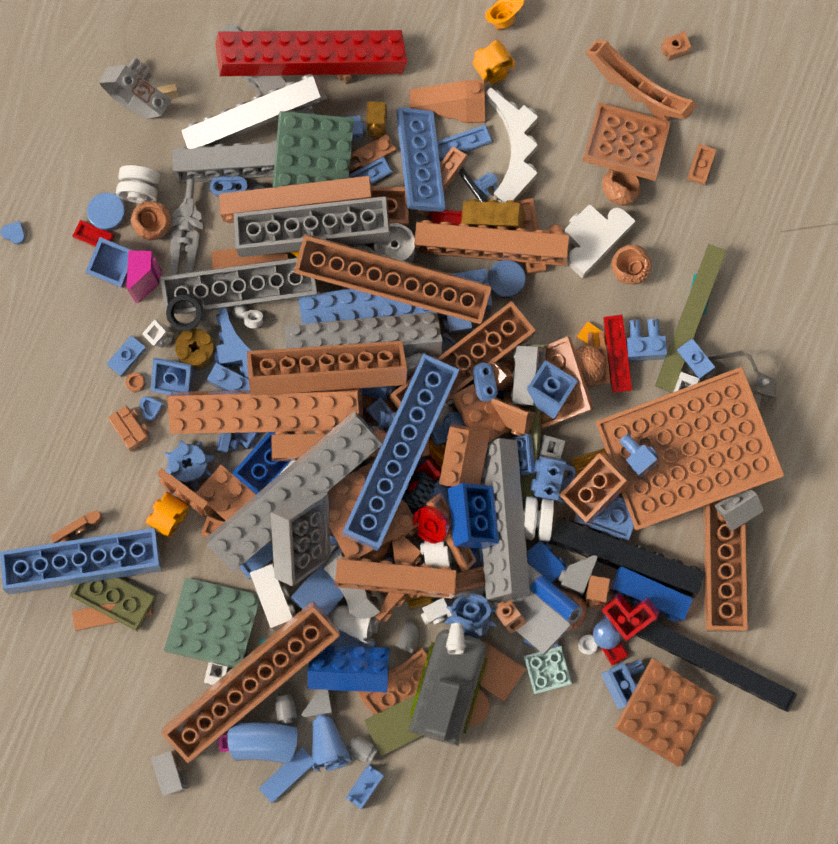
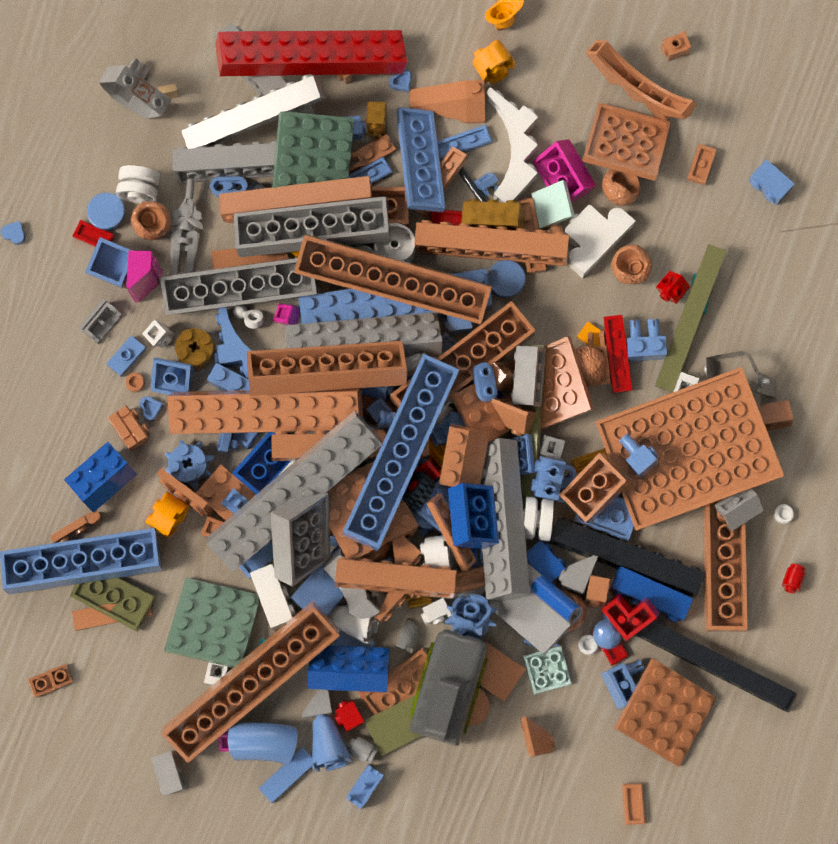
black tyre [166,294,204,331] -> none
light grey brick [275,695,297,725] -> none
red tile [413,506,450,544] -> none
white cone [446,623,466,655] -> none
nougat brick [494,600,527,634] -> none
medium blue slope [527,360,578,419] -> none
medium blue plate [677,339,716,380] -> none
none -> nougat slope [28,664,73,698]
none -> blue brick [64,442,137,513]
none -> light grey hinge [79,299,122,344]
none -> medium blue tile [221,488,249,514]
none -> dark pink slope [273,304,300,325]
none -> red brick [334,700,365,732]
none -> medium blue tile [389,69,411,92]
none -> nougat slope [520,716,556,758]
none -> dark pink slope [532,139,597,203]
none -> light aqua tile [532,180,574,229]
none -> nougat tile [622,784,645,825]
none -> red brick [656,271,690,304]
none -> medium blue brick [749,159,794,205]
none -> nougat hinge [759,400,794,431]
none -> white tile [774,504,794,524]
none -> red brick [782,563,806,594]

